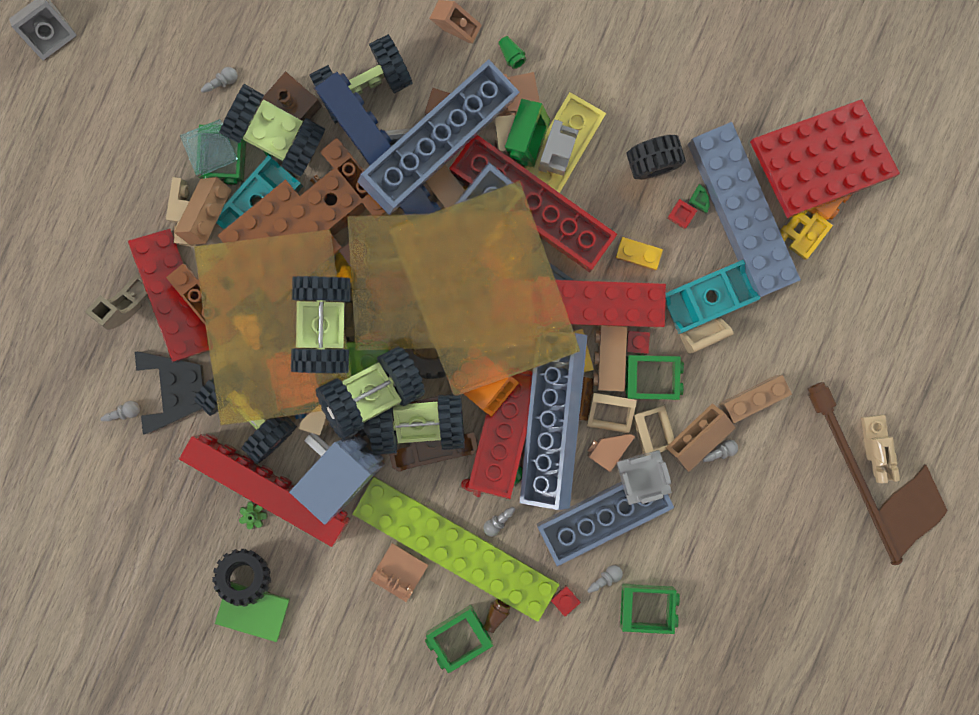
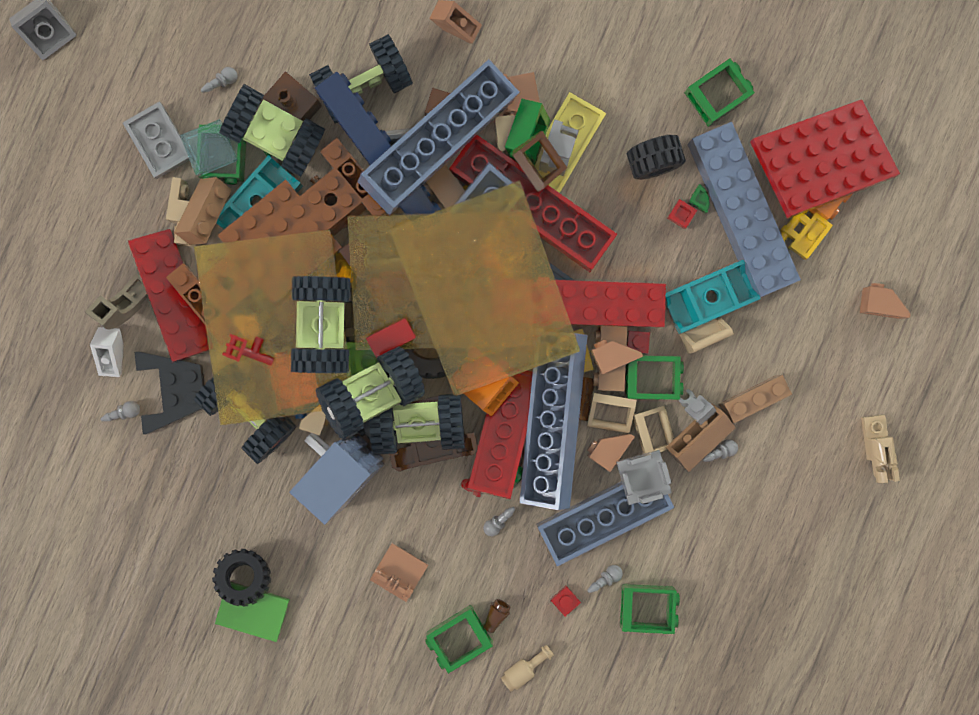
red brick [179,433,351,547] -> none
bright green plant [239,501,268,529] -> none
lime plate [352,476,560,622] -> none
green cone [498,36,527,69] -> none
yellow plate [615,237,663,271] -> none
reddish brown flag [808,382,948,565] -> none
none -> white slope [90,327,124,377]
none -> light grey plate [123,102,193,179]
none -> red arm [222,333,274,366]
none -> red tile [366,317,416,358]
none -> tan piece [501,645,554,692]
none -> reddish brown tile [513,131,567,191]
none -> nougat slope [591,340,643,375]
none -> light grey plate [679,389,716,425]
none -> green window [684,58,755,127]
none -> nougat slope [860,283,910,319]

